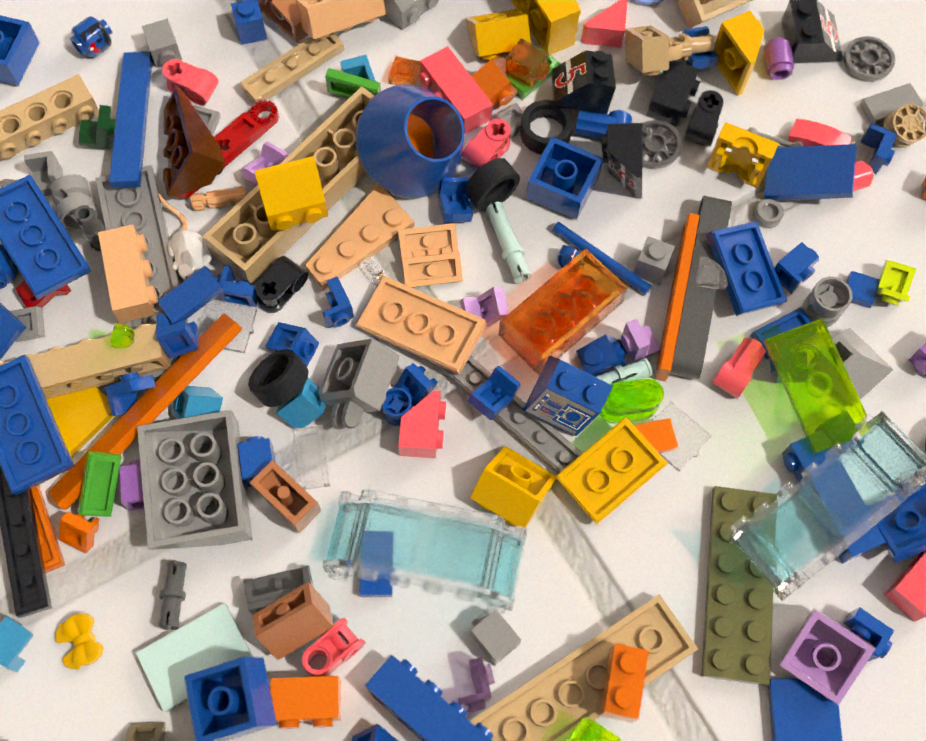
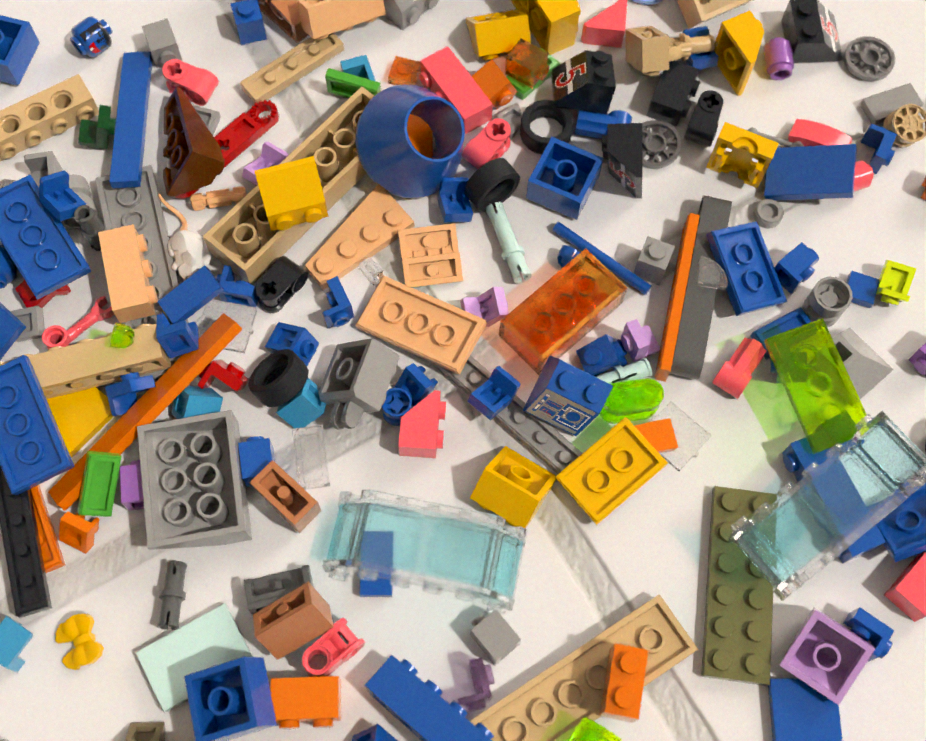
none -> blue bracket [39,170,86,221]
none -> coral brick [42,296,115,349]
none -> red bracket [197,359,249,392]

